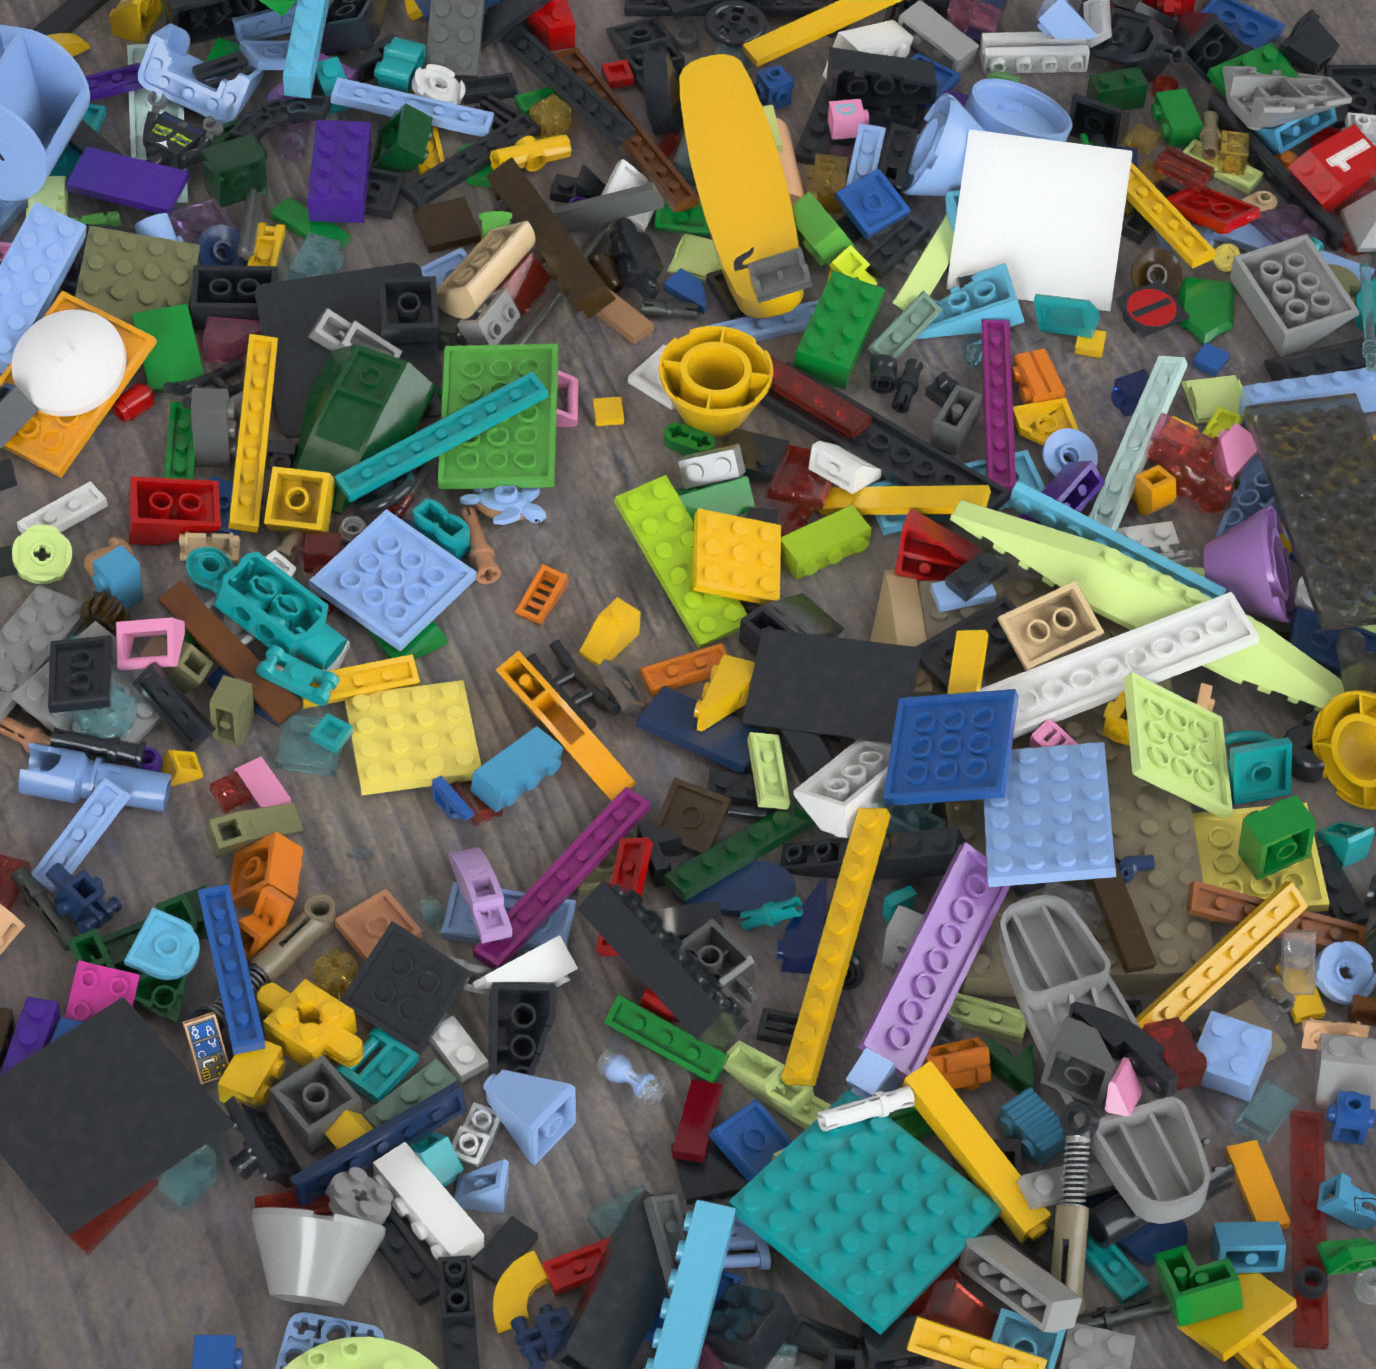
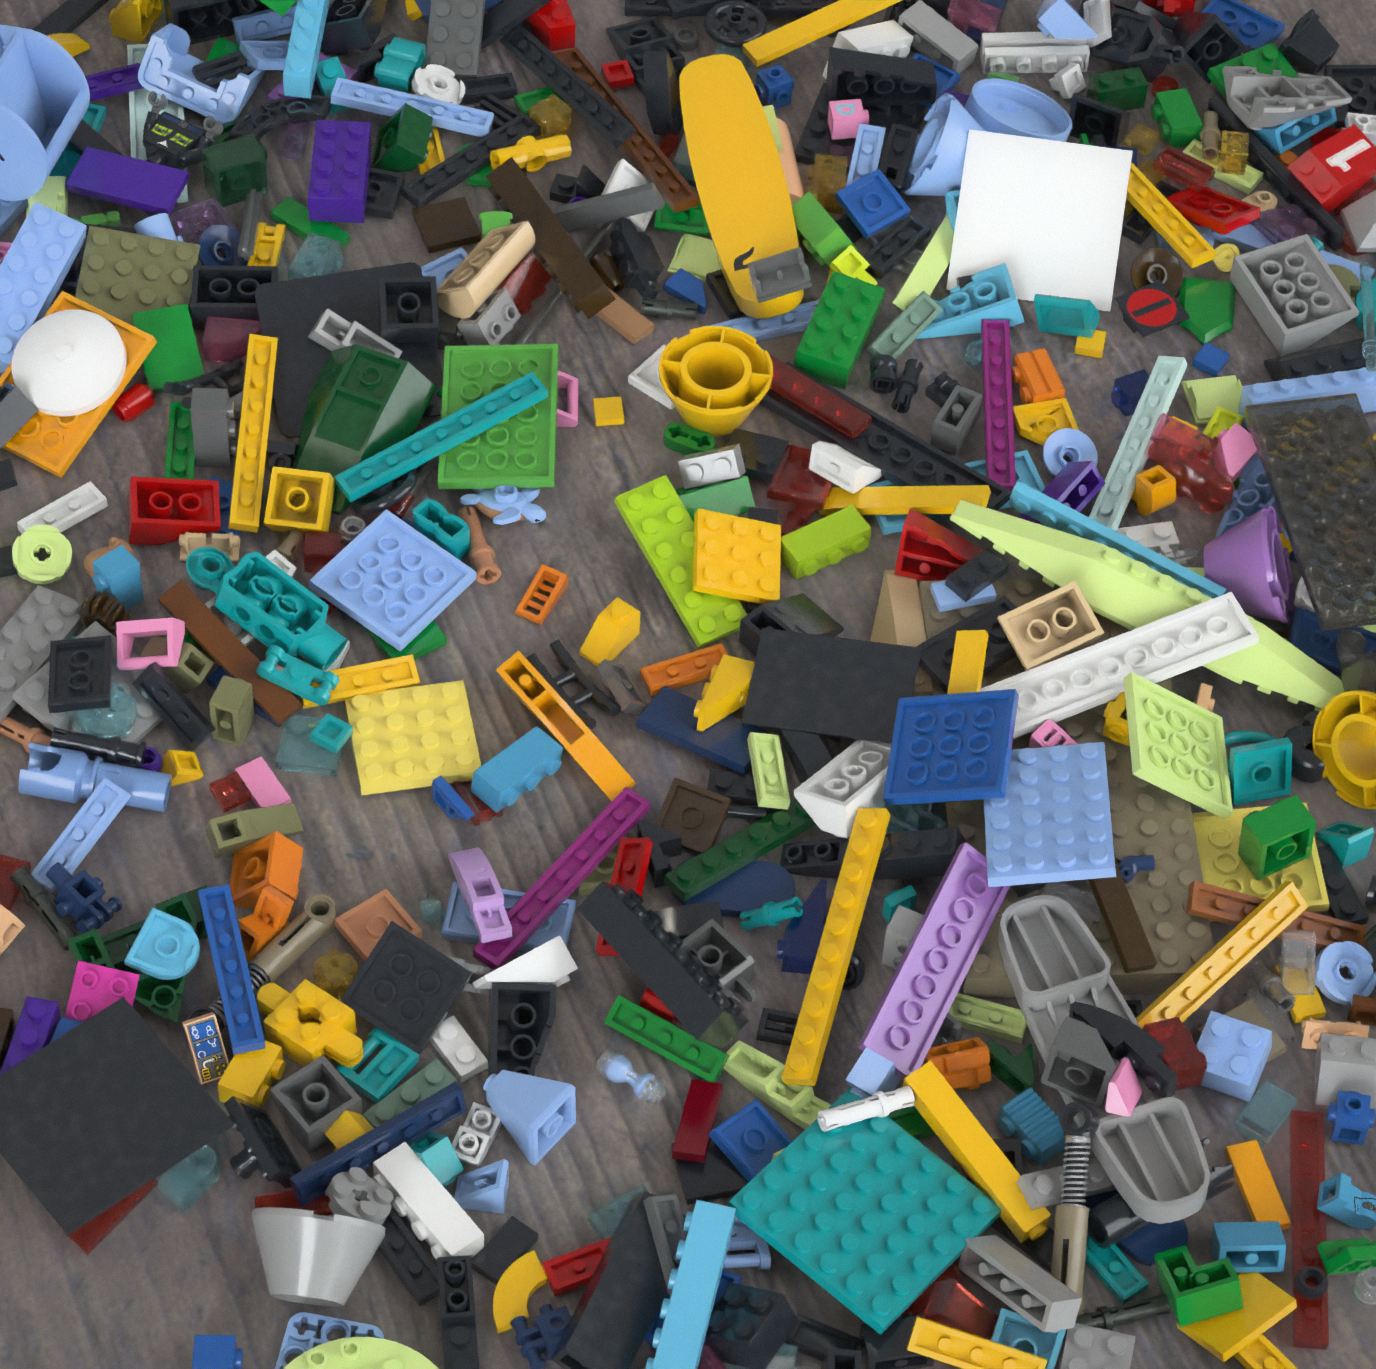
none -> white tile [1049,63,1086,99]

